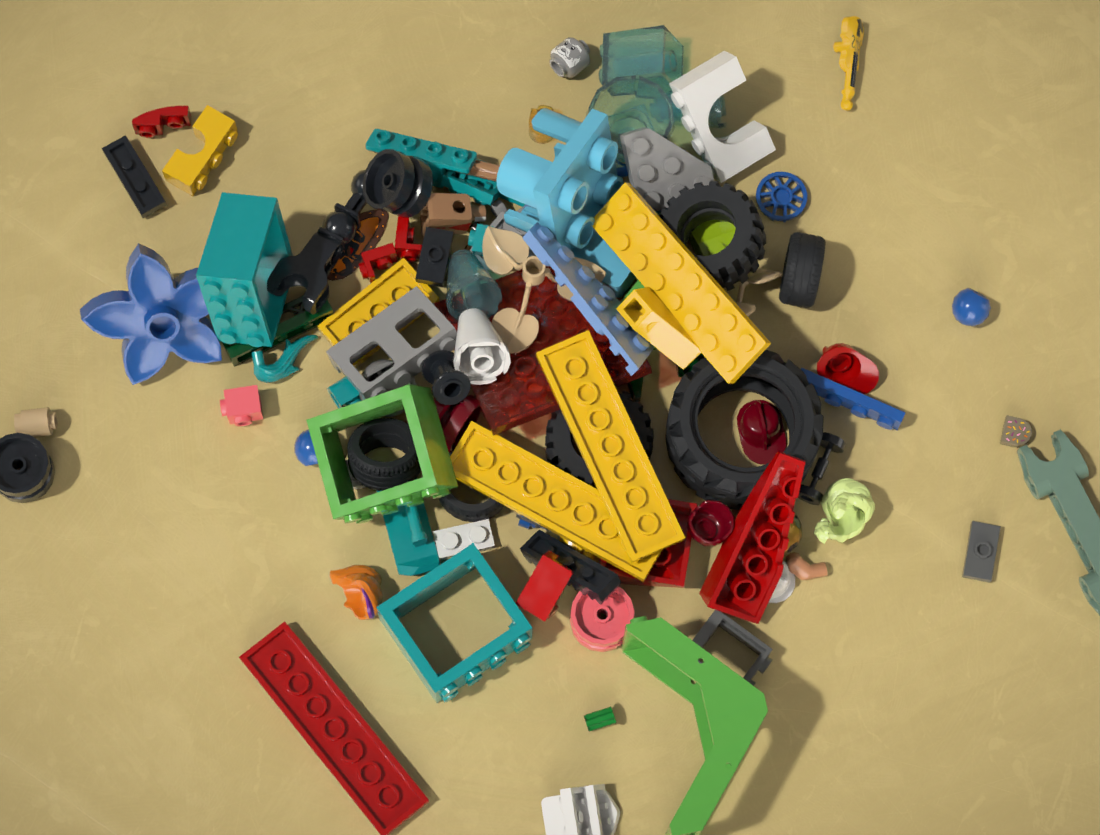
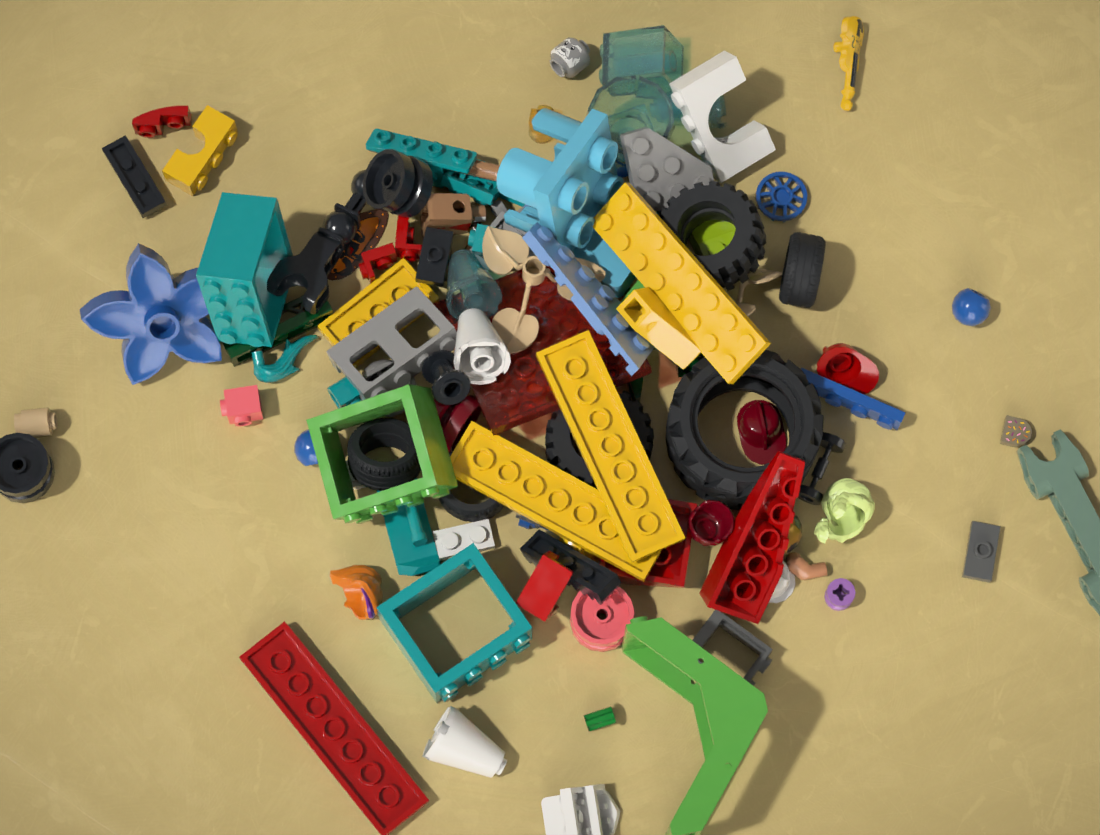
none -> white cone [422,706,507,778]
none -> medium lavender wheel [824,578,856,611]

